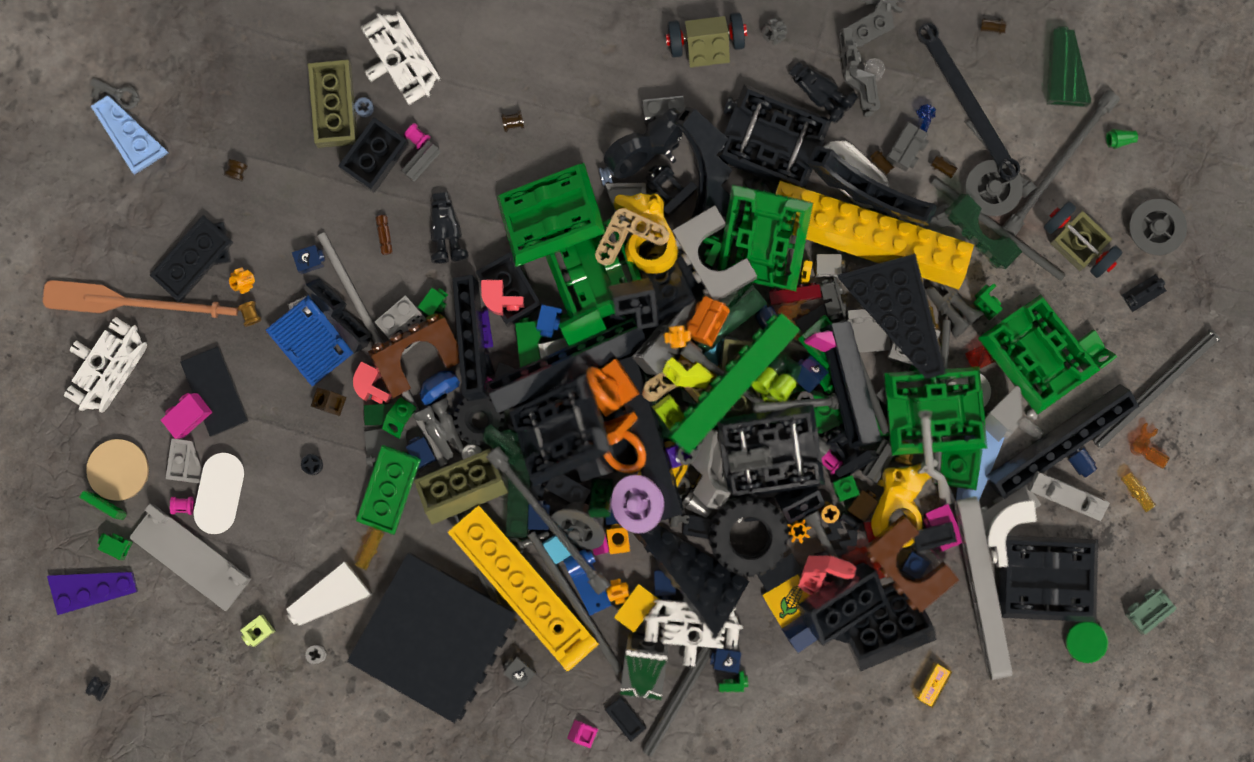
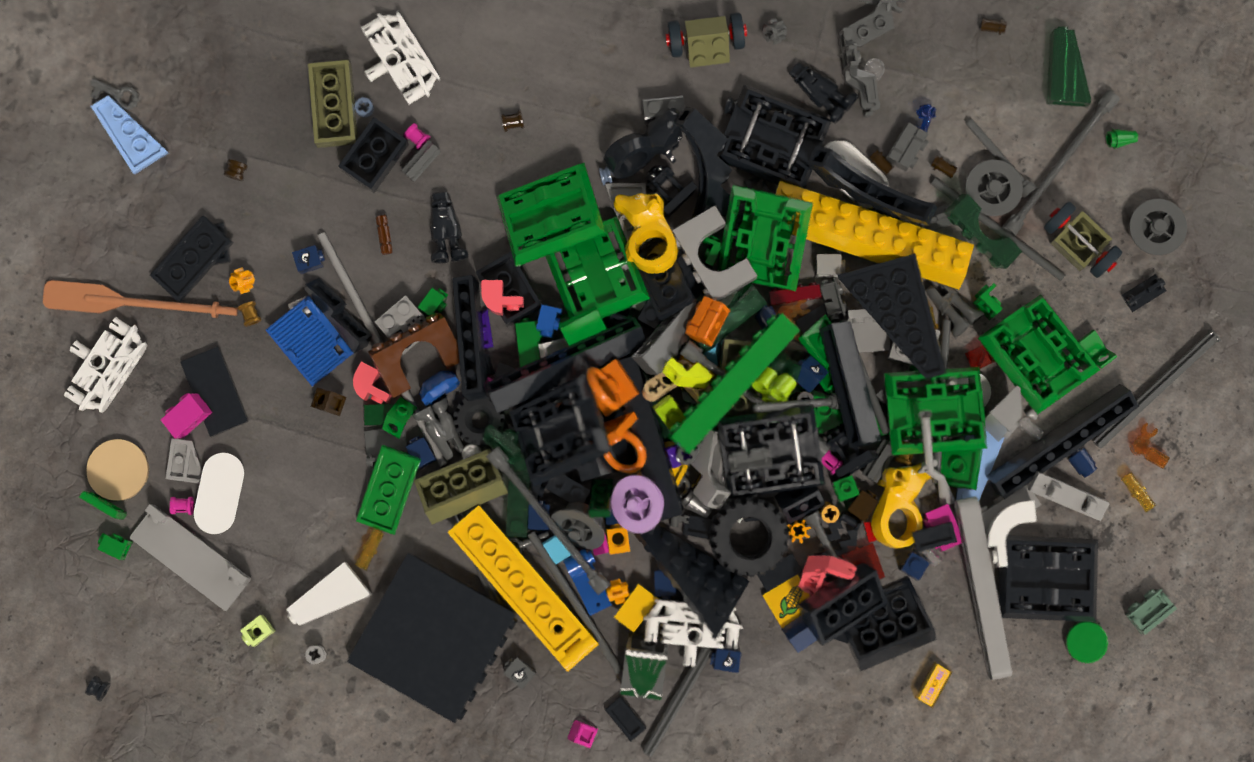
dark purple wing [47,572,138,615] -> none
black wheel [301,454,323,475] -> none
tan beam [595,208,669,266] -> none
black brick [608,278,658,330] -> none
light orange gear [664,325,691,348] -> none
green bracket [719,671,748,692] -> none
yellow tile [801,261,813,284] -> none
dark pink slope [804,331,836,352] -> none
reddish brown arch [865,514,959,612] -> none
black piece [918,23,1020,181] -> none

